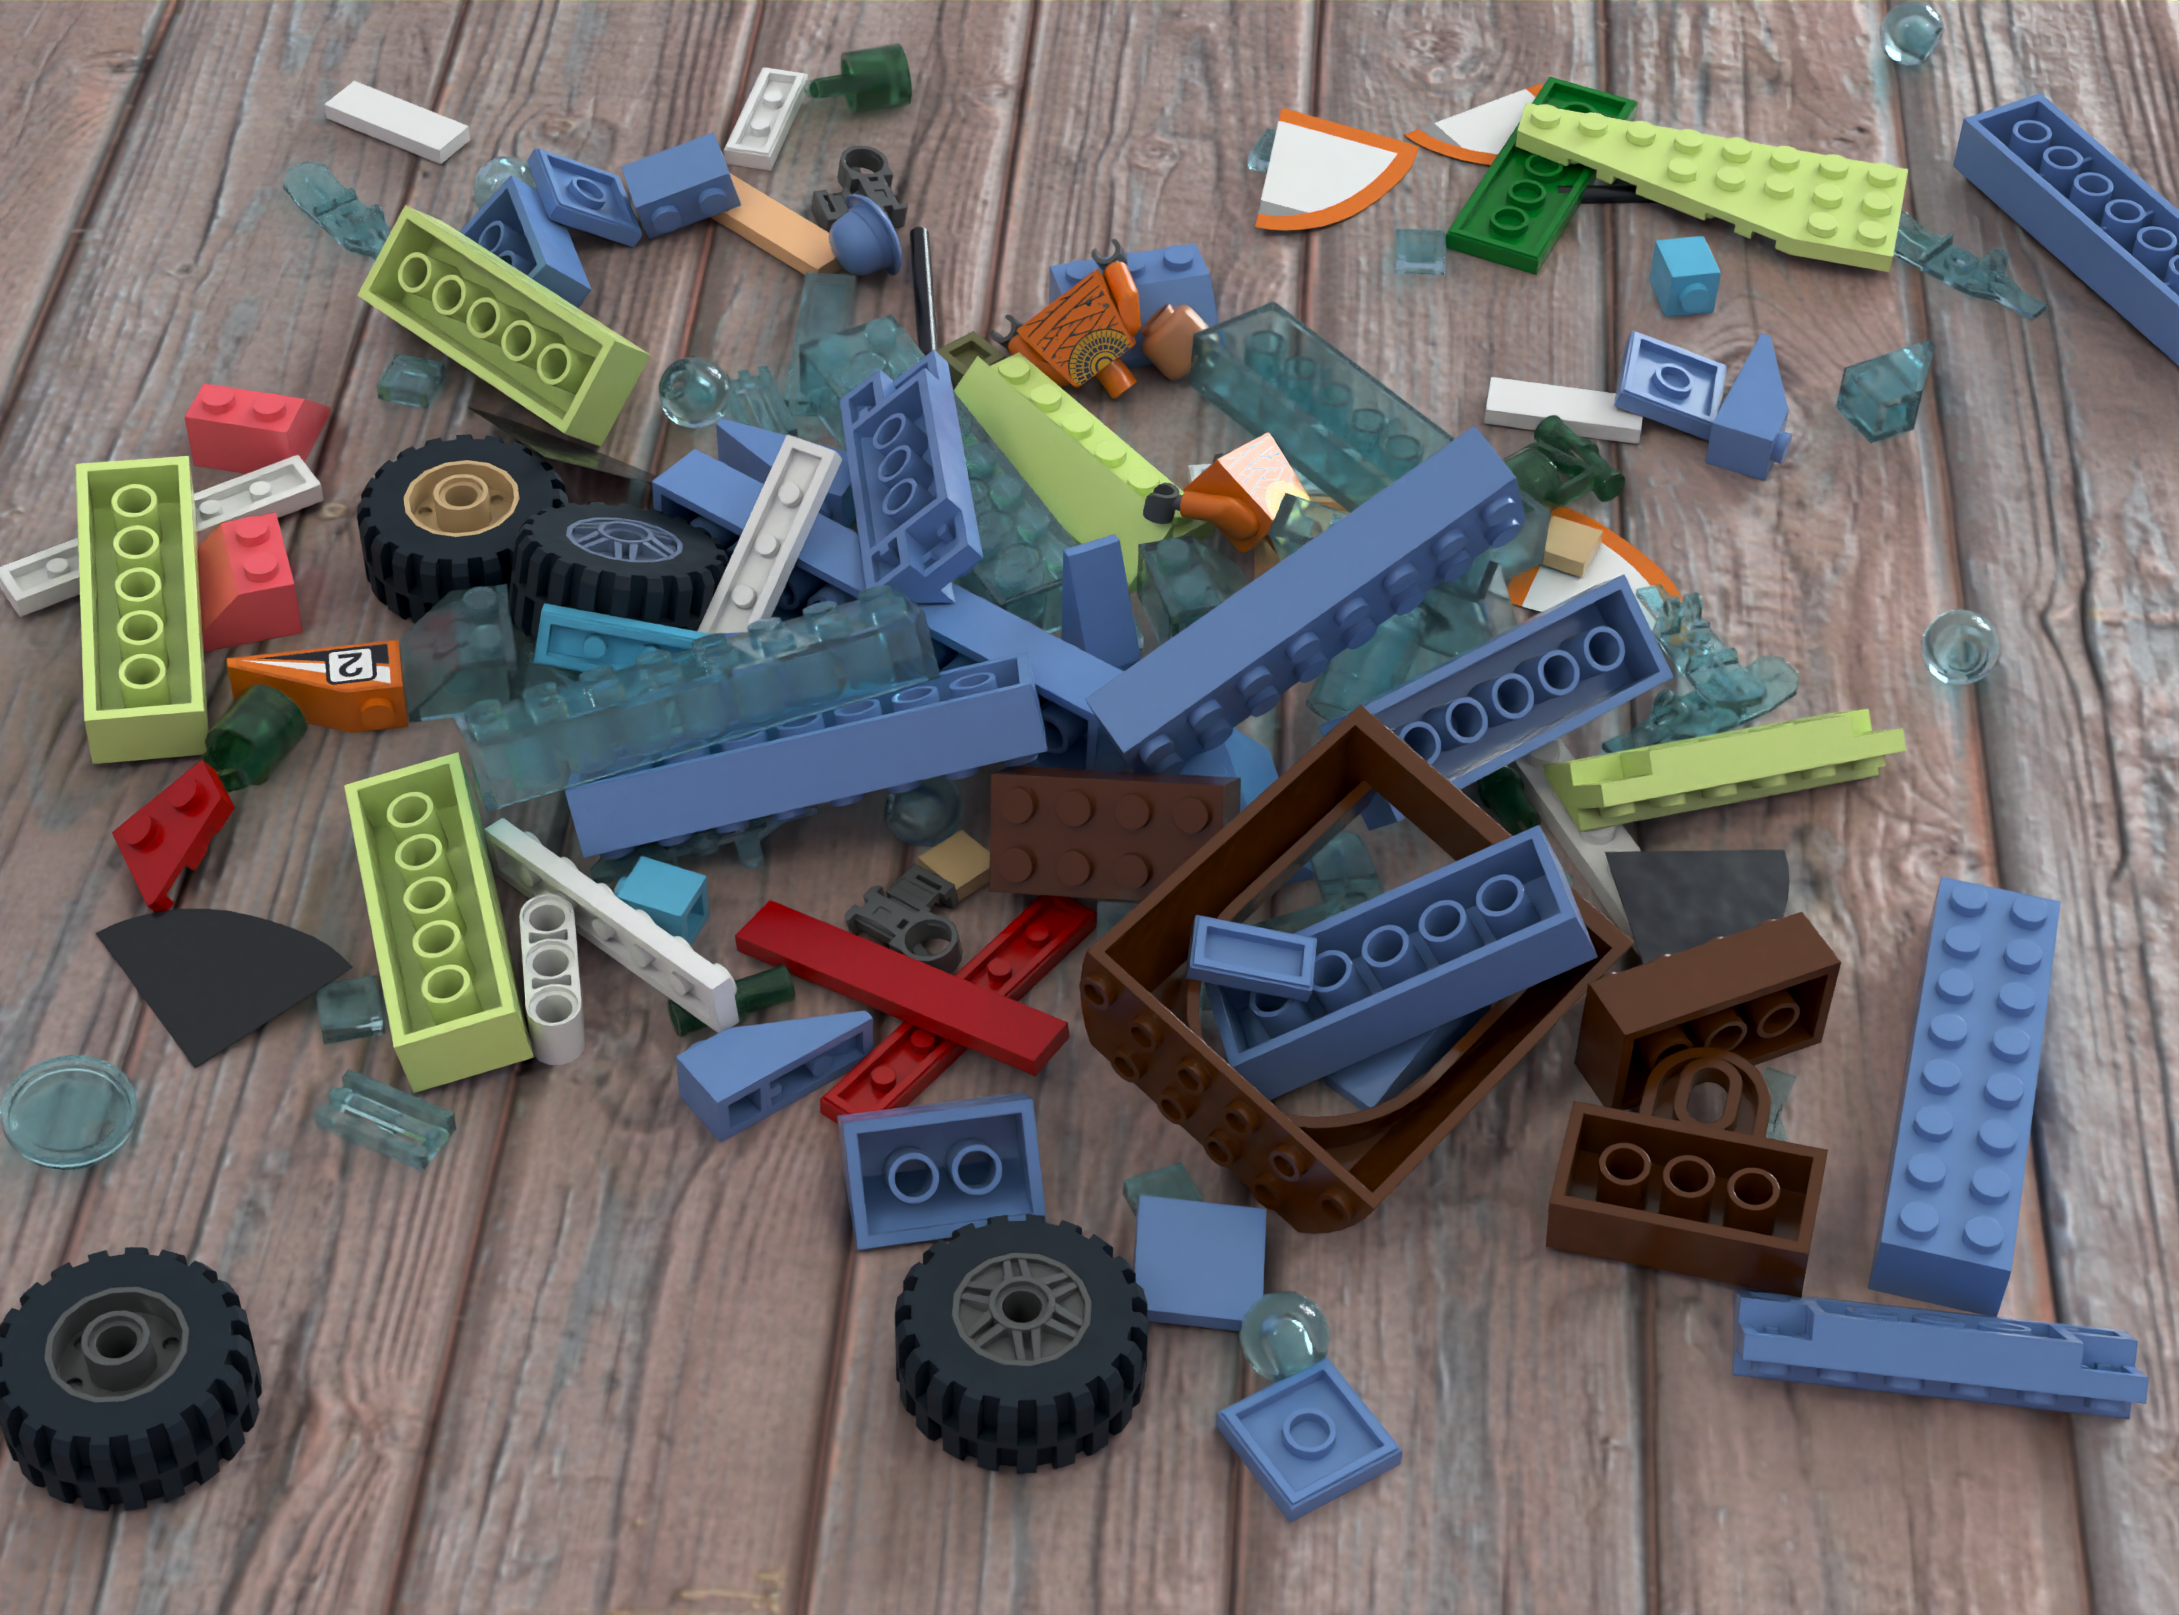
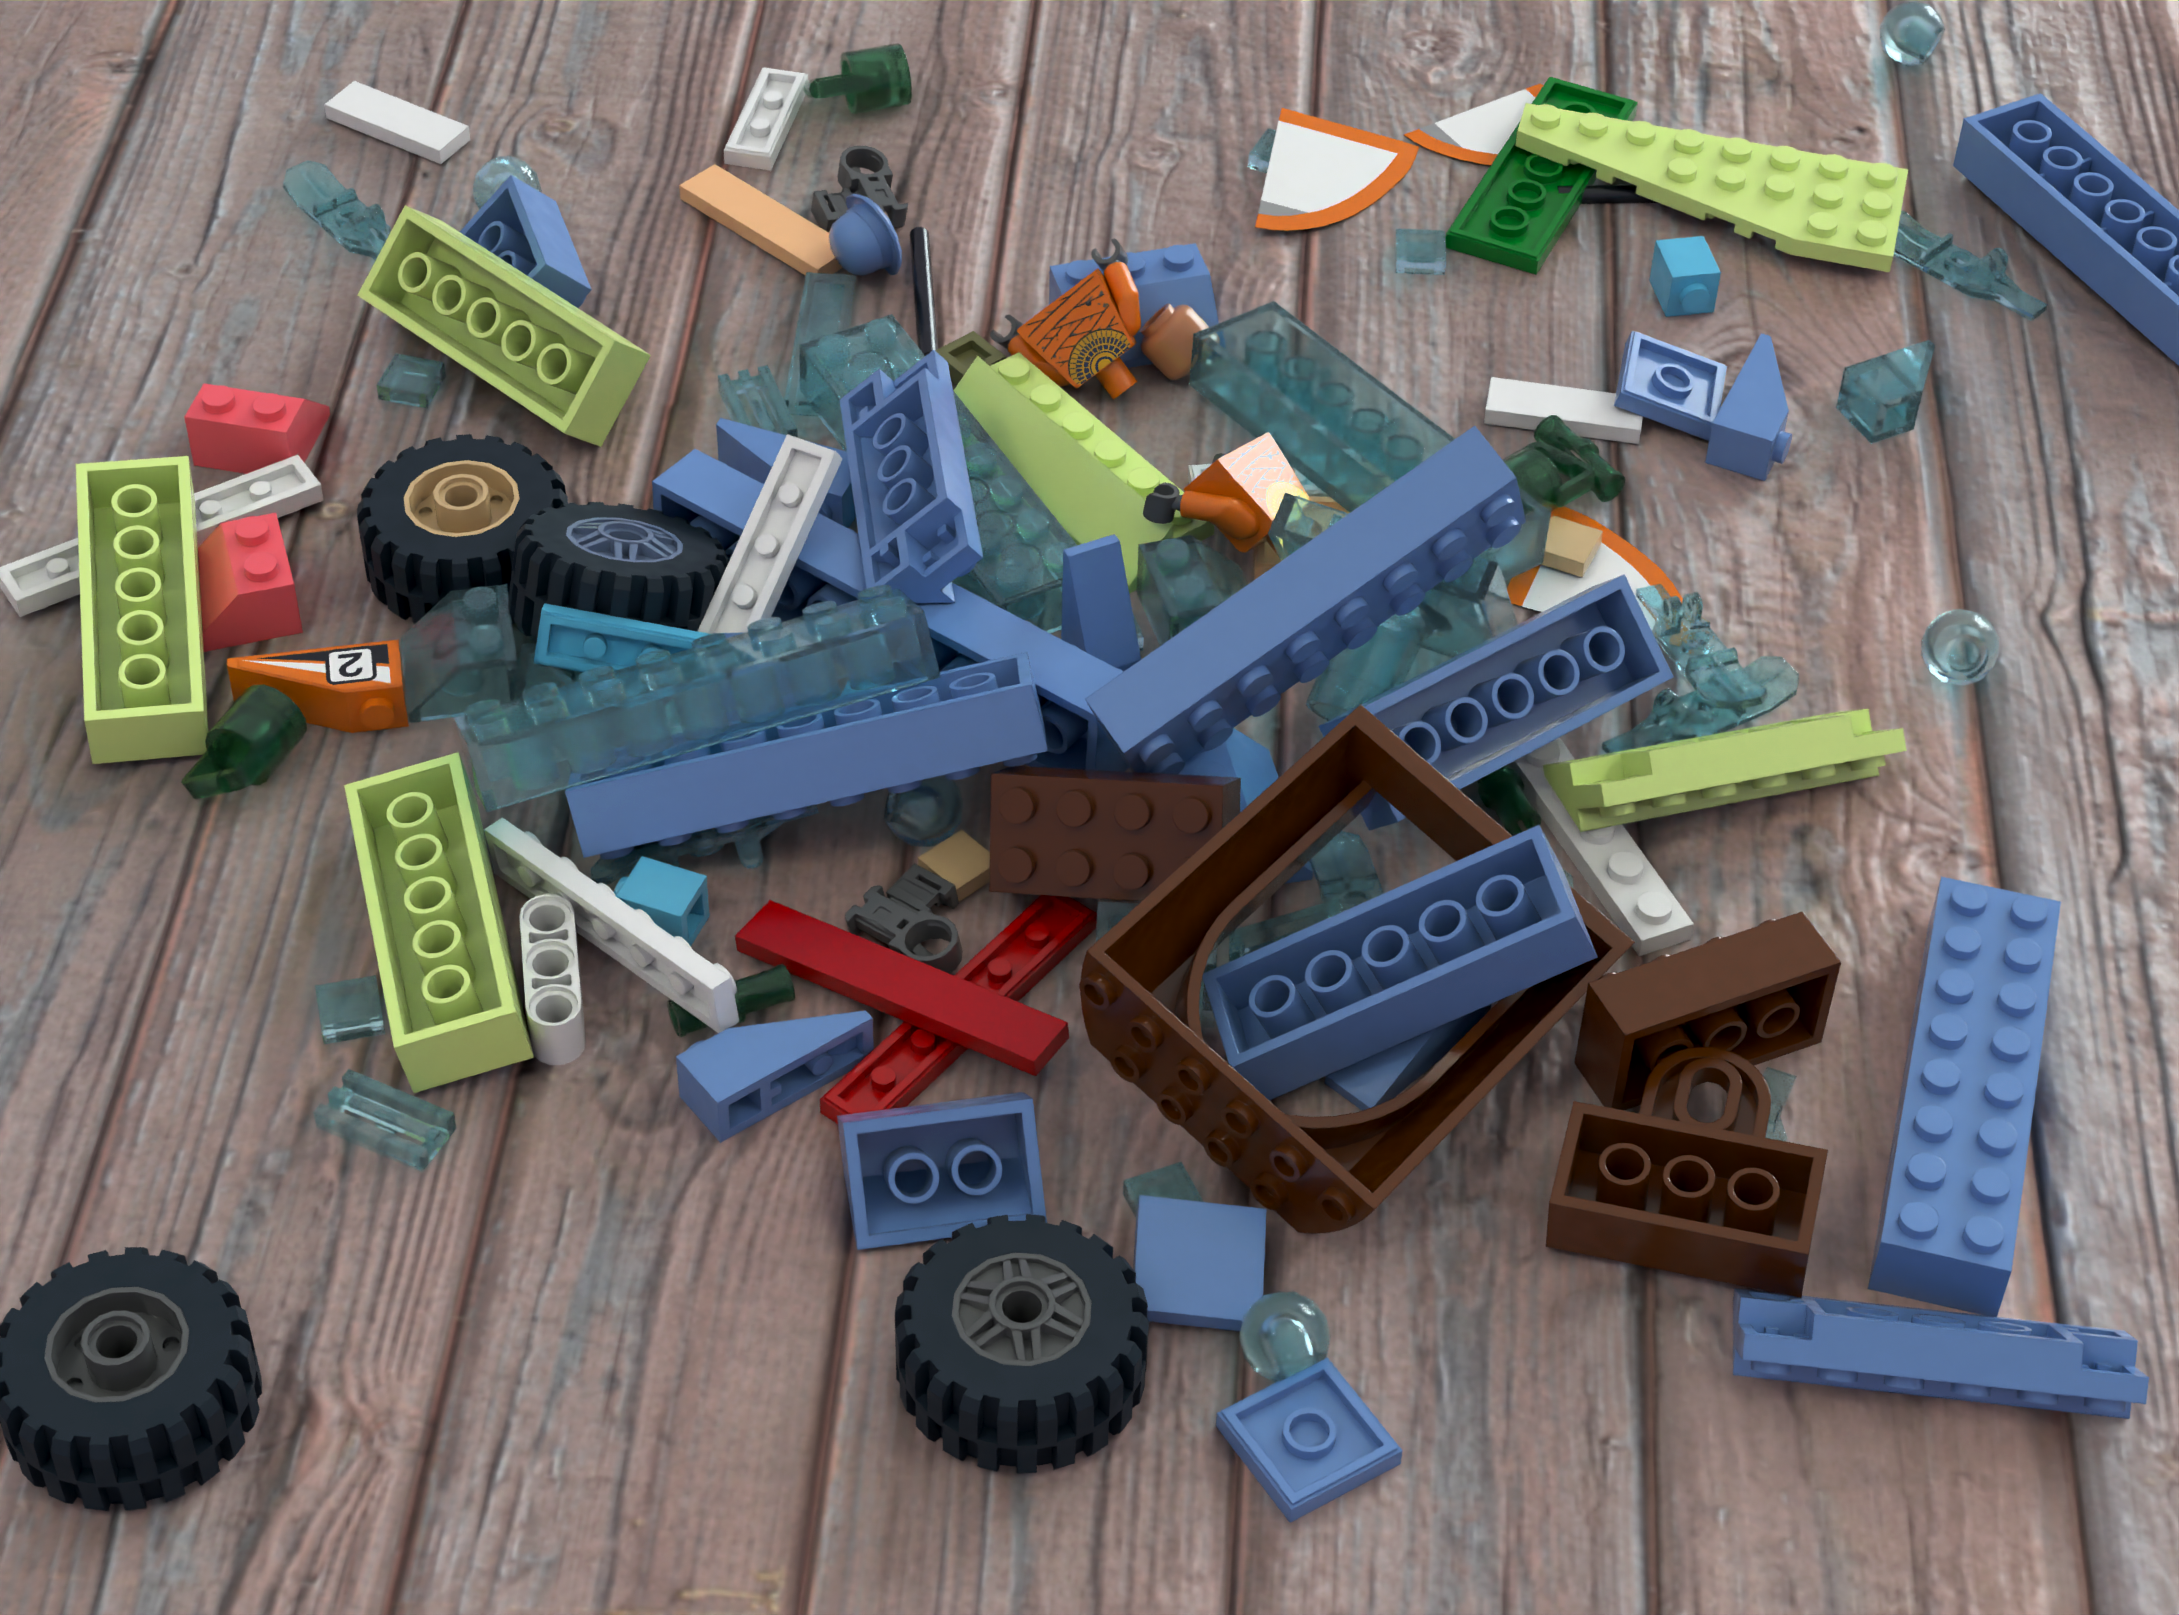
clear light blue piece [0,1055,138,1170] -> none
black sticker [96,909,353,1068] -> none
red wing [112,760,235,912] -> none
black sticker [468,407,658,484] -> none
medium blue tile [527,148,643,248] -> none
medium blue brick [621,132,741,240] -> none
clear light blue piece [659,356,731,430] -> none
medium blue tile [1185,915,1317,1002] -> none
black sticker [1605,850,1790,964] -> none

